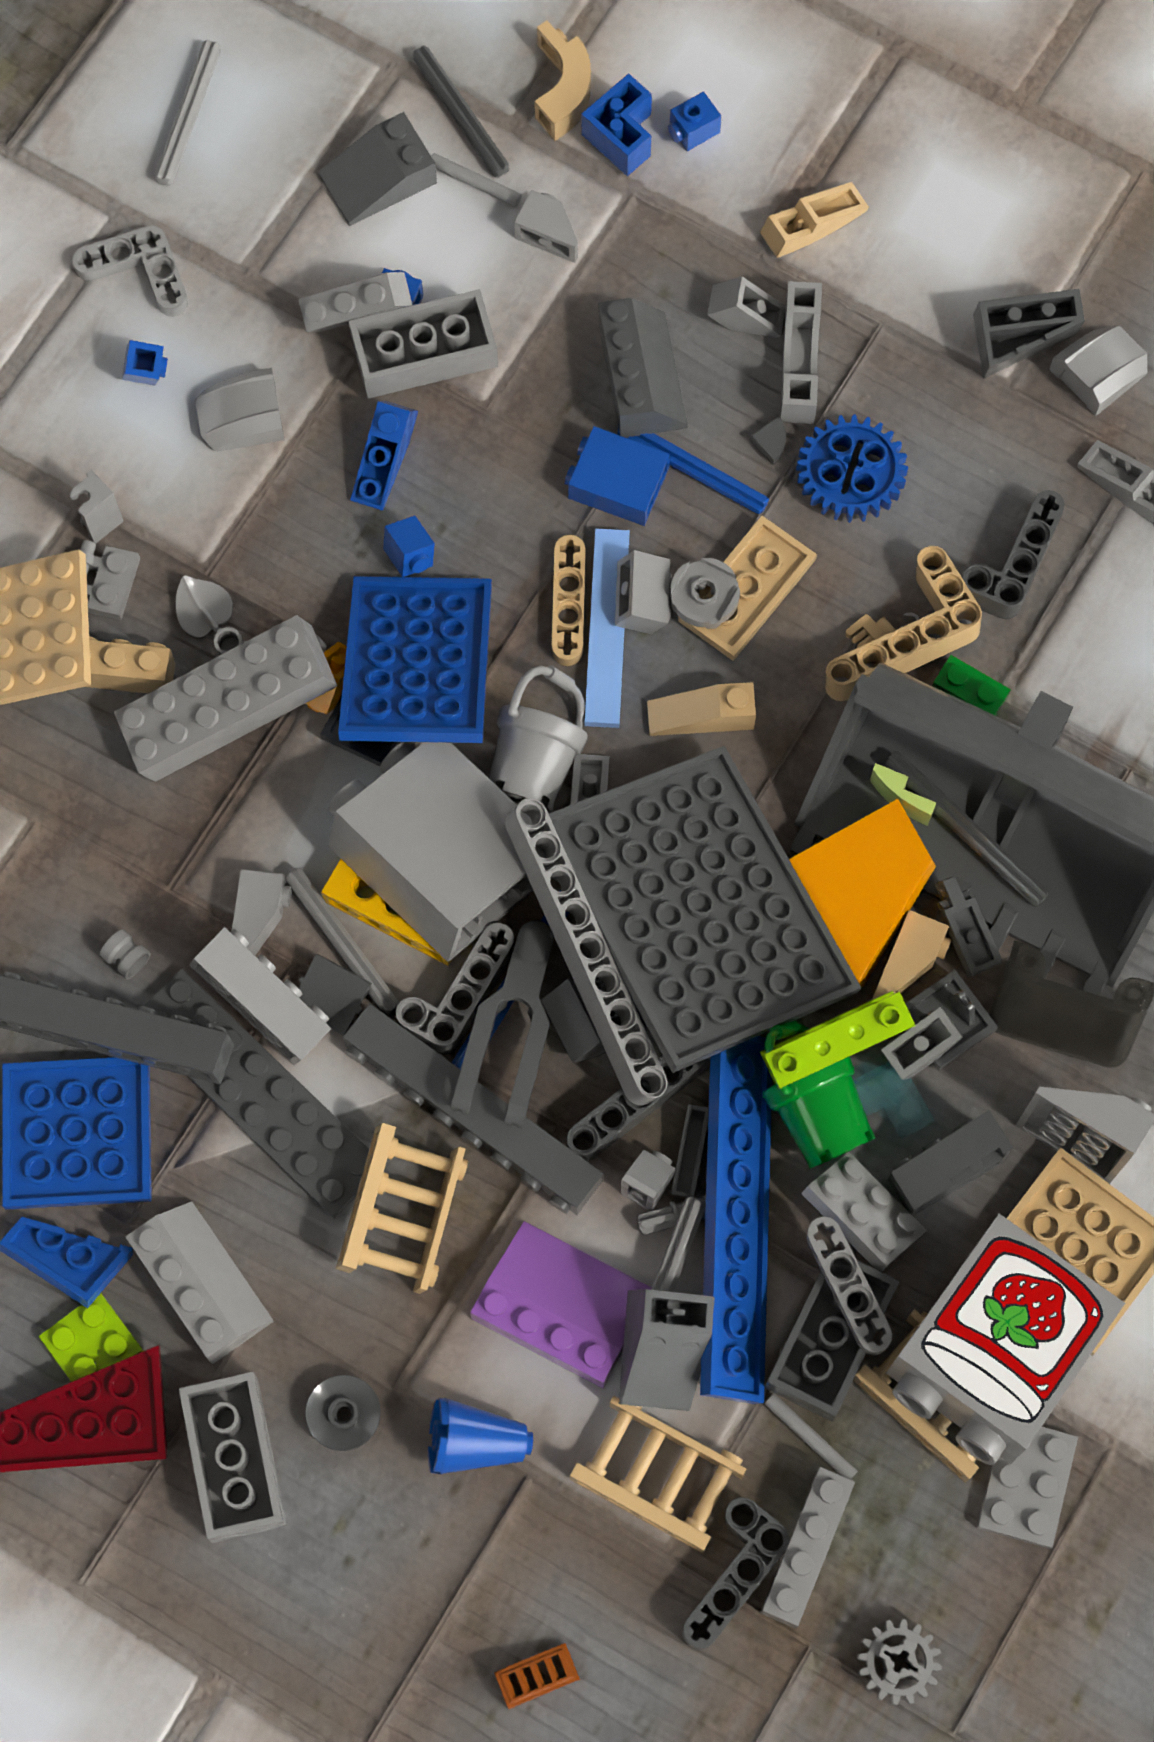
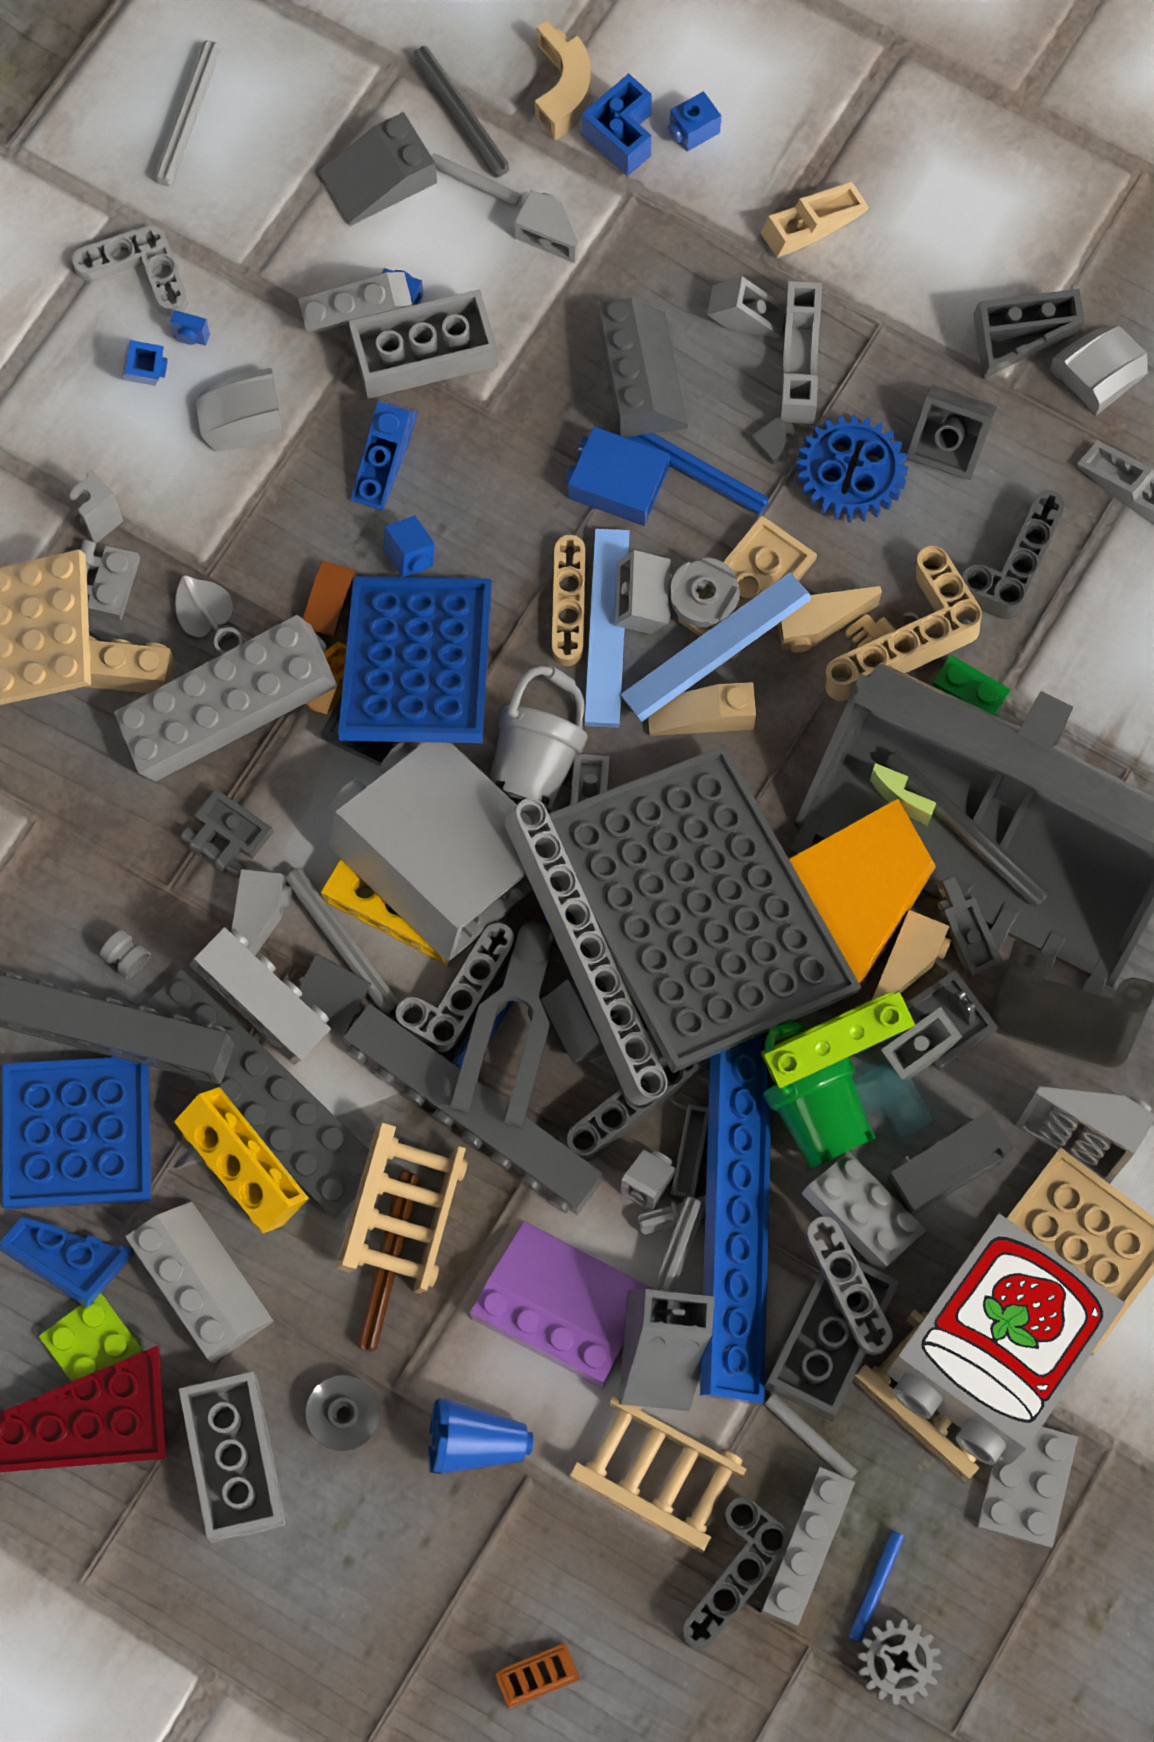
none -> blue plate [170,310,210,346]
none -> yellow brick [174,1087,309,1234]
none -> dark grey plate [180,789,273,878]
none -> dark orange slope [303,561,356,636]
none -> reddish brown axle [357,1171,419,1351]
none -> light blue tile [620,572,811,722]
none -> tan slope [777,586,882,653]
none -> blue bar [847,1530,905,1643]
none -> dark grey slope [907,385,997,480]

